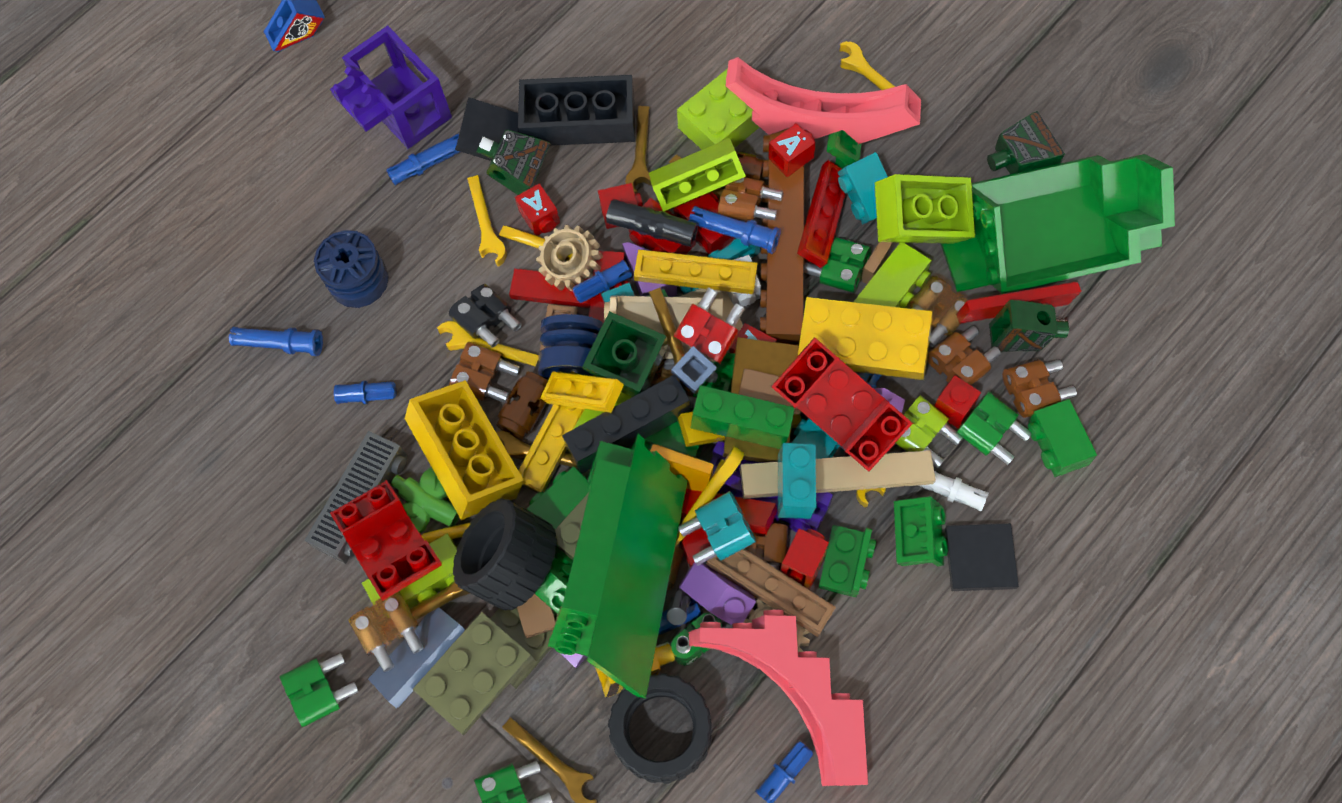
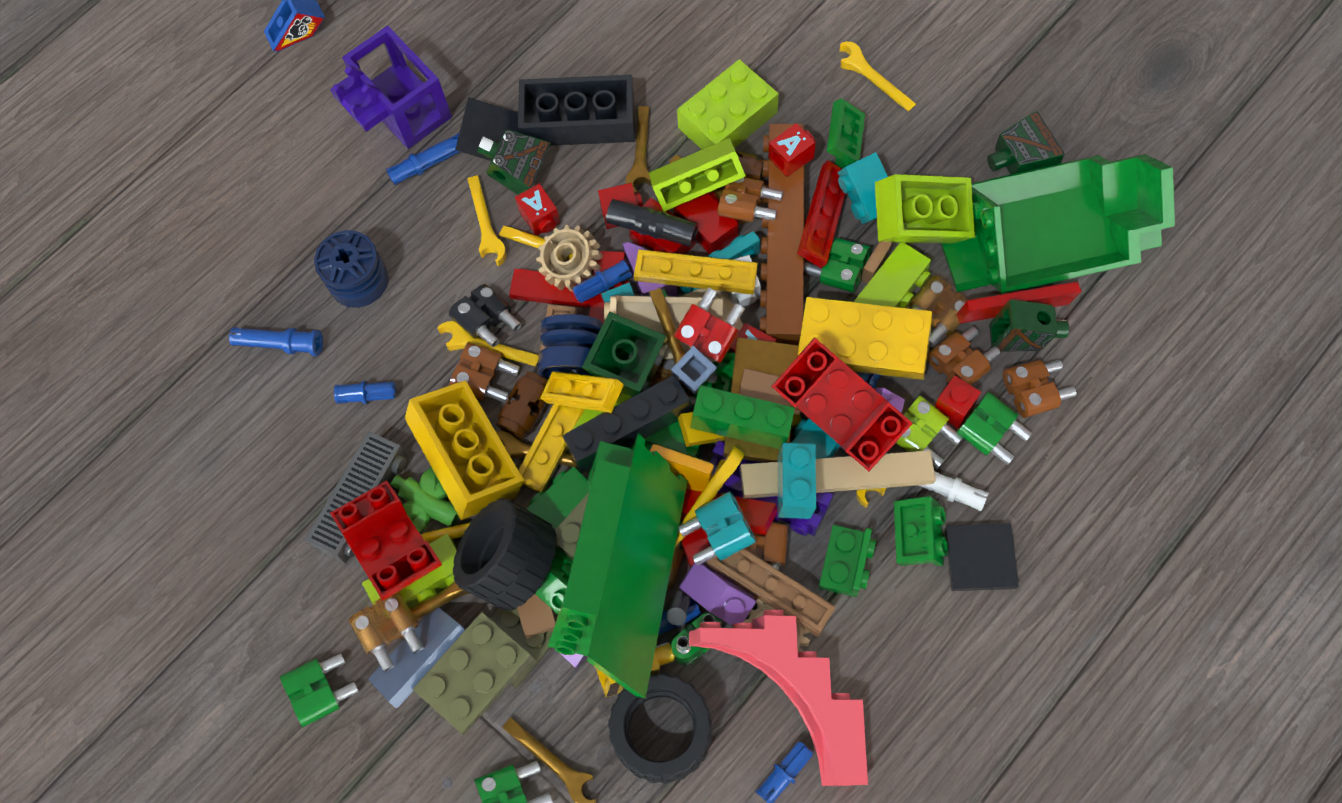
blue pin [689,206,781,254] -> none
coral arch [725,57,921,144] -> none
red brick [781,528,829,590] -> none
green brick [1028,399,1097,477] -> none

